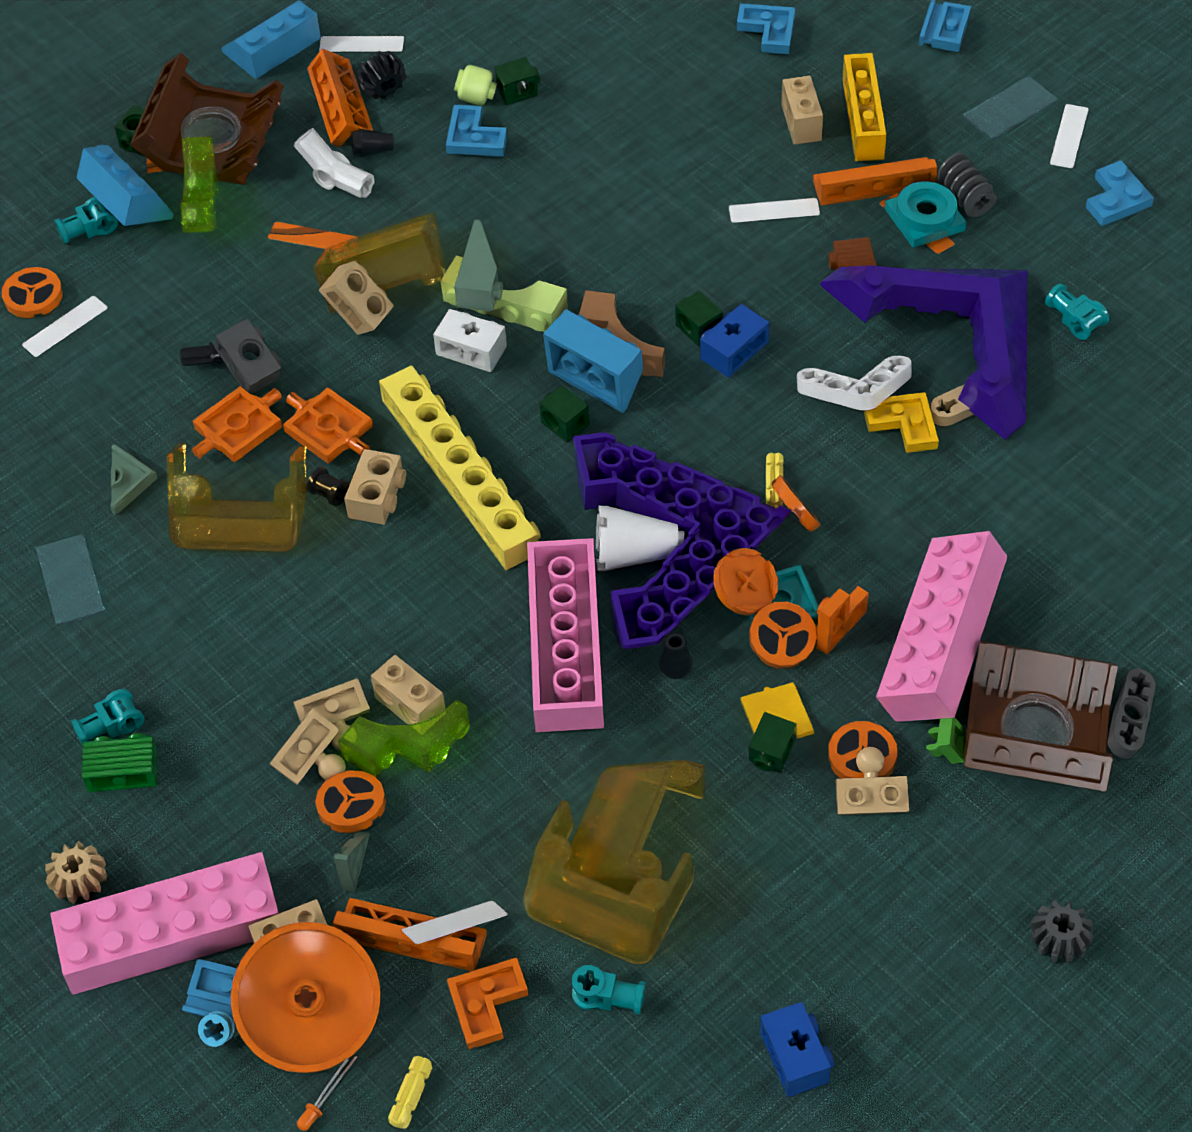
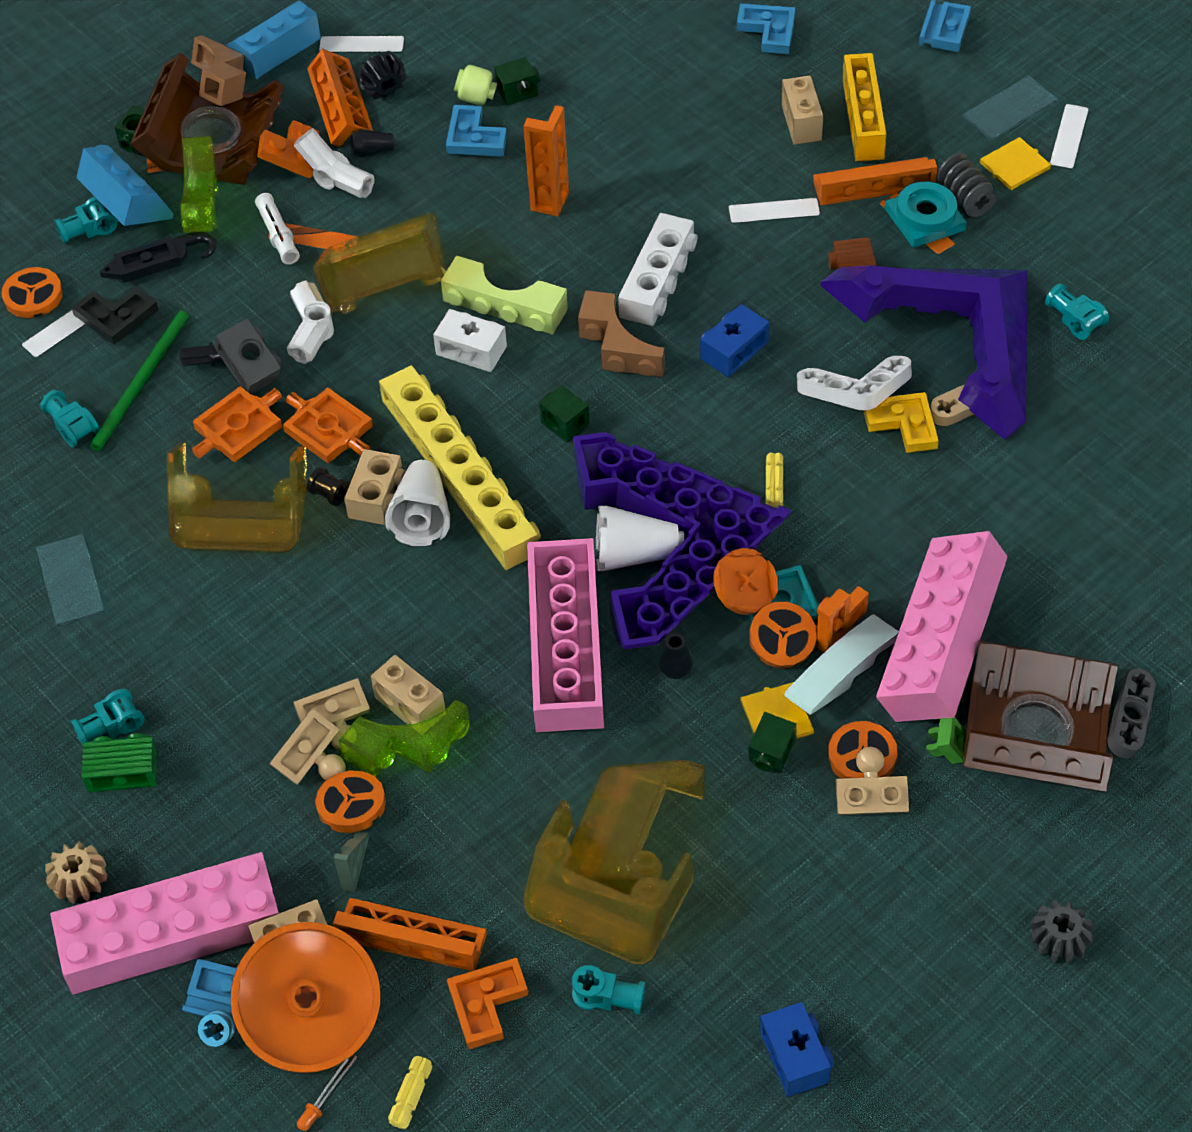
sand green tile [110,444,158,515] -> none
tan brick [319,260,394,335] -> none
white sticker [402,901,507,944] -> none
sand green slope [454,220,503,312] -> none
dark azure slope [543,309,643,413] -> none
dark green brick [675,291,723,347] -> none
orange tile [771,475,821,532] -> none
dark azure plate [1086,160,1154,226] -> none
none -> teal connector [40,390,99,448]
none -> pearl dark grey plate [71,287,159,345]
none -> green piece [90,310,189,452]
none -> black plate [99,231,217,283]
none -> medium nougat arch [191,35,246,106]
none -> white pin [255,193,300,264]
none -> orange plate [257,120,319,179]
none -> white piece [287,280,334,364]
none -> white cone [385,460,450,546]
none -> orange fence [523,105,570,217]
none -> white brick [618,213,698,326]
none -> light aqua slope [784,614,899,715]
none -> yellow piece [980,137,1051,191]

